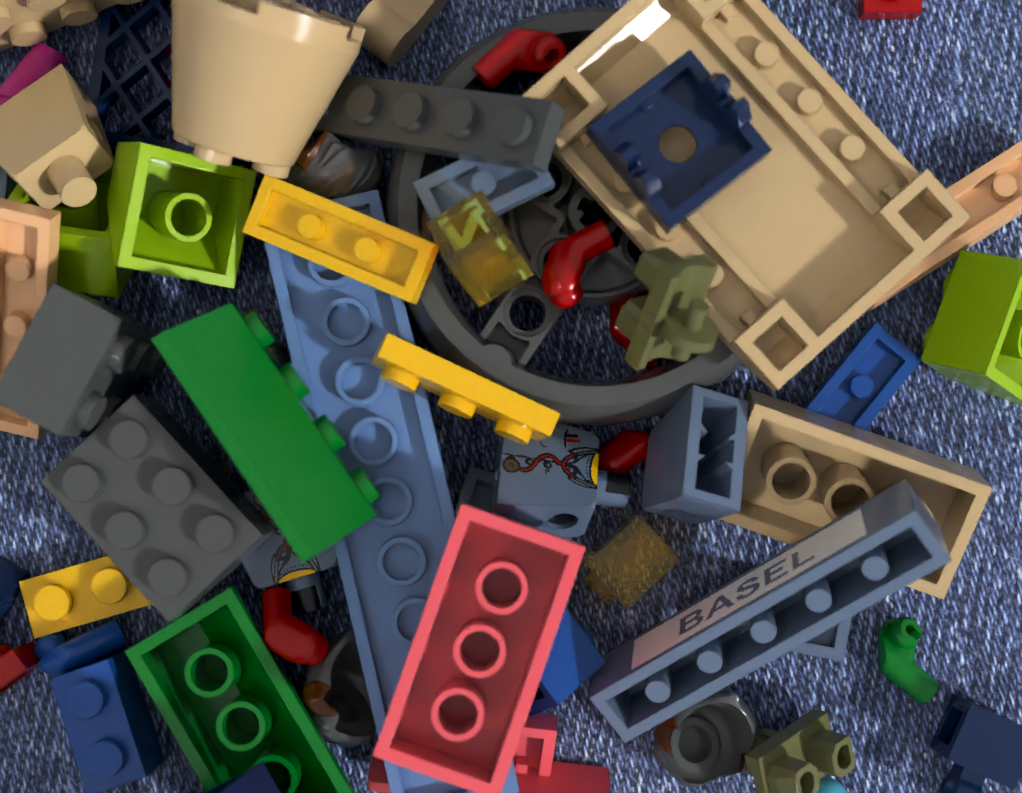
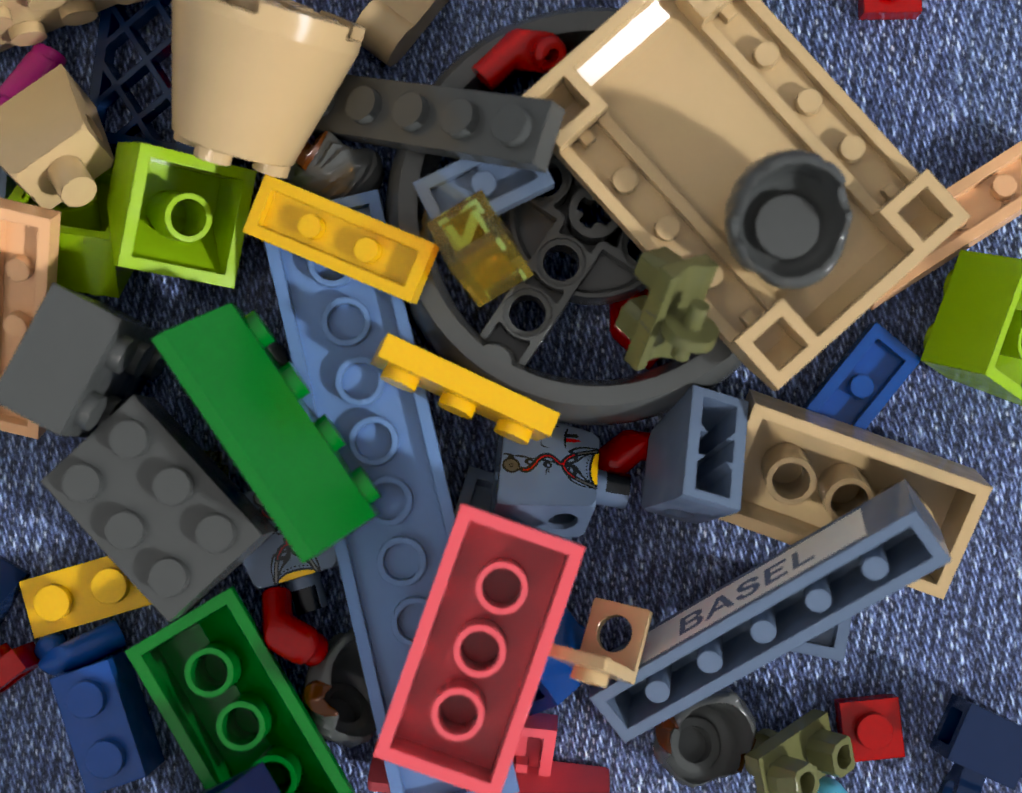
red arm [541,220,615,309] -> none
clear yellow brick [583,513,680,609] -> none
dark blue piece [586,50,772,234] -> none
green arm [878,616,939,705] -> none
none -> tan bracket [549,597,653,689]
none -> dark grey piece [725,149,853,290]
none -> red plate [834,693,905,762]

